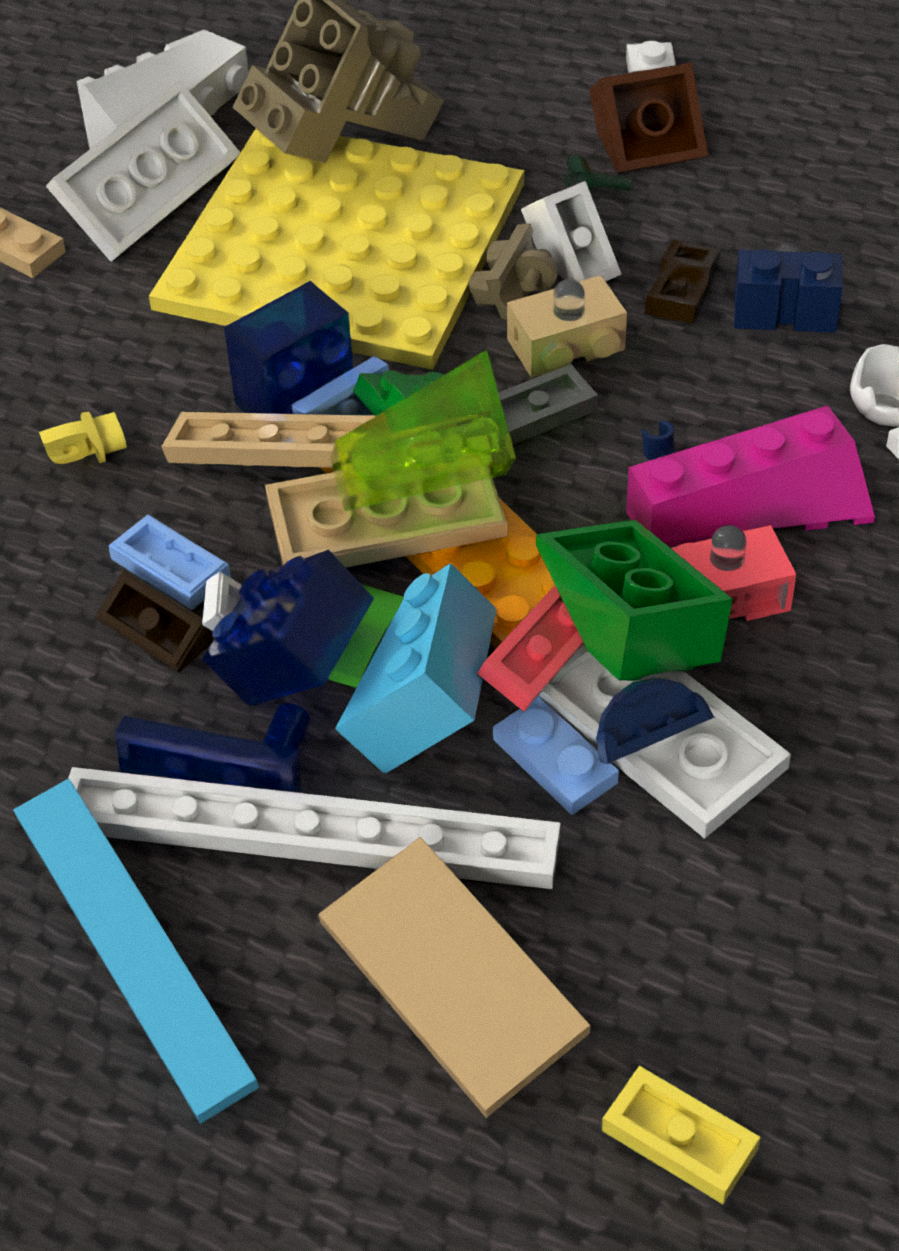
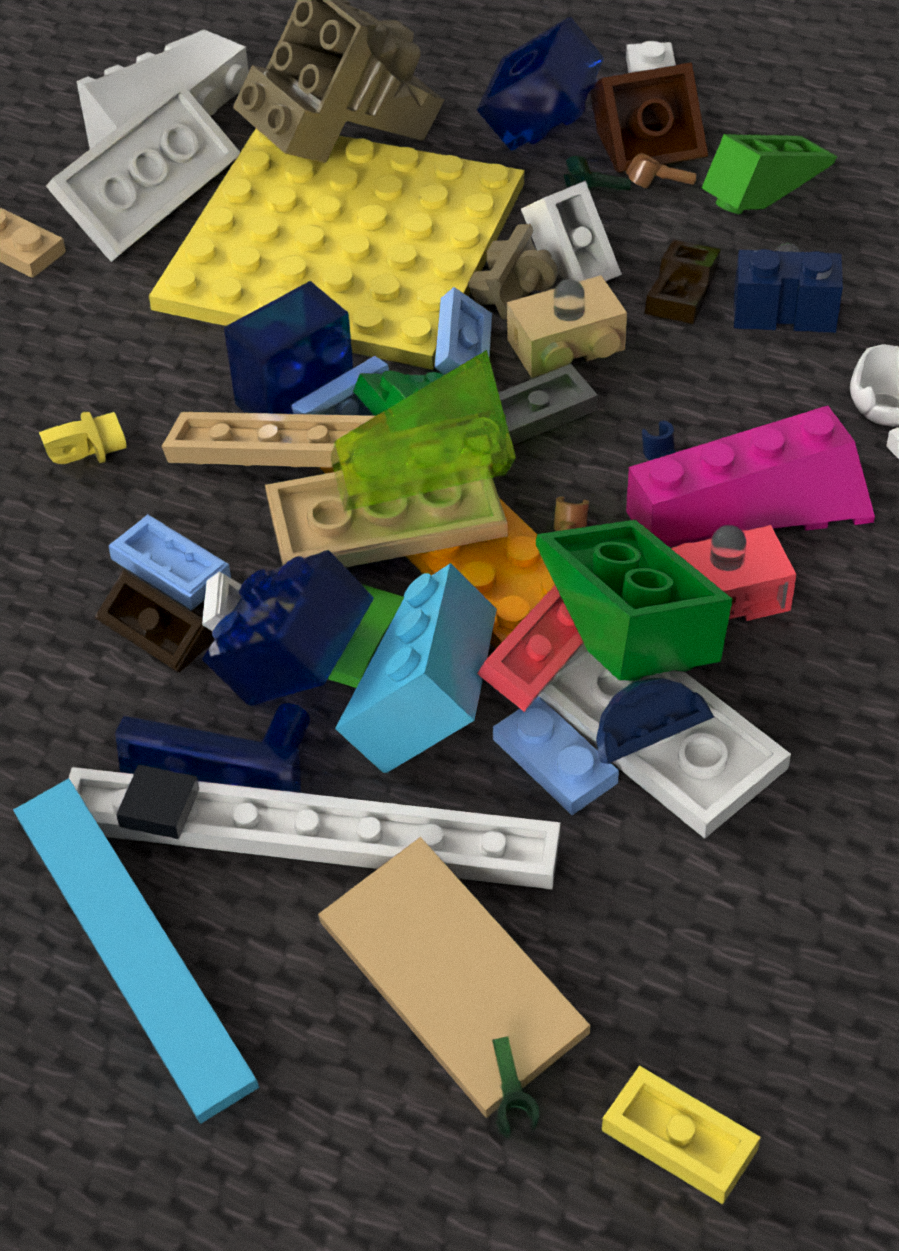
none -> black tile [116,765,199,839]
none -> light blue plate [435,287,492,388]
none -> clear blue brick [476,16,604,151]
none -> clear green hand [492,1036,540,1139]
none -> medium nougat hand [553,496,589,531]
none -> medium nougat hand [626,153,696,188]
none -> bright green slope [702,134,837,214]

